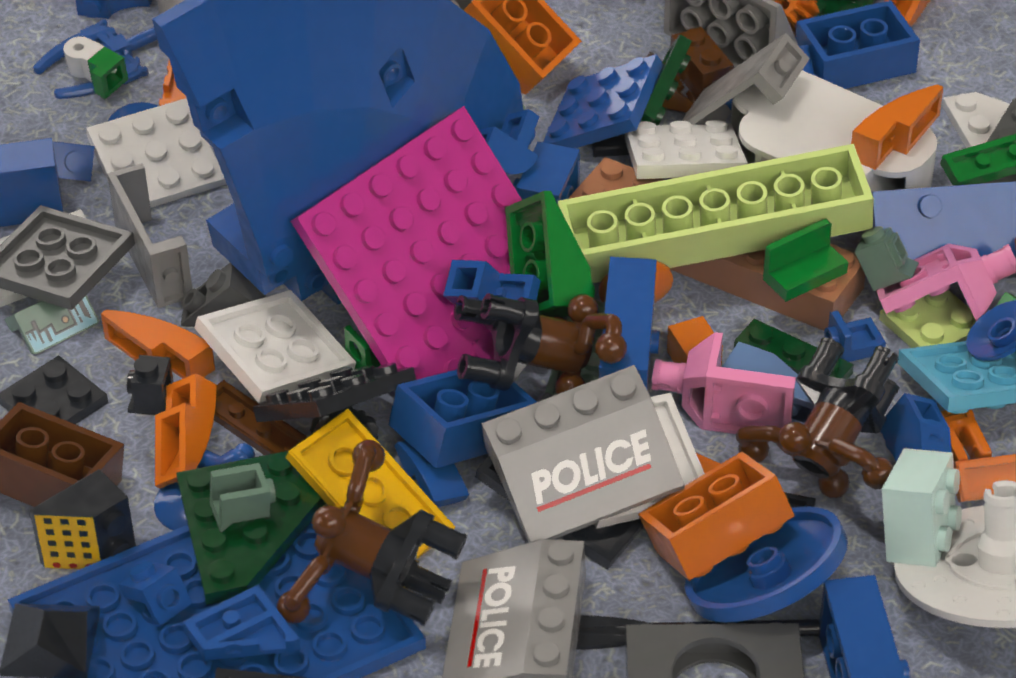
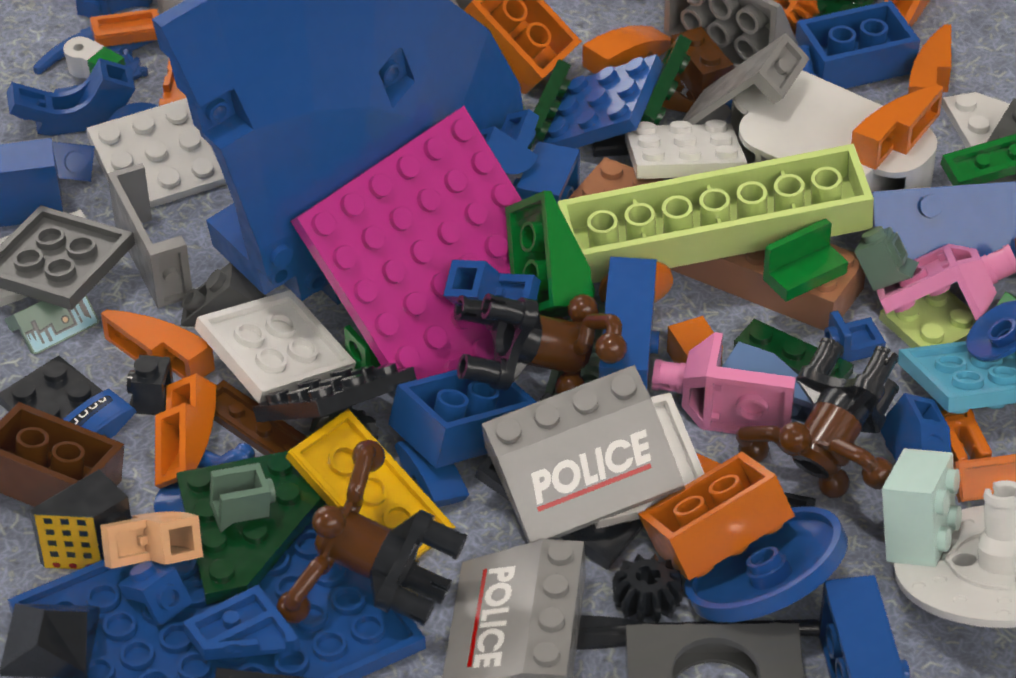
none -> blue arch [6,58,136,136]
none -> blue slope [63,388,137,438]
none -> orange tile [90,9,159,47]
none -> light nougat brick [100,511,203,569]
none -> dark green plate [528,59,571,150]
none -> orange slope [582,25,671,74]
none -> black gear [612,553,683,623]
none -> orange slope [908,24,952,94]

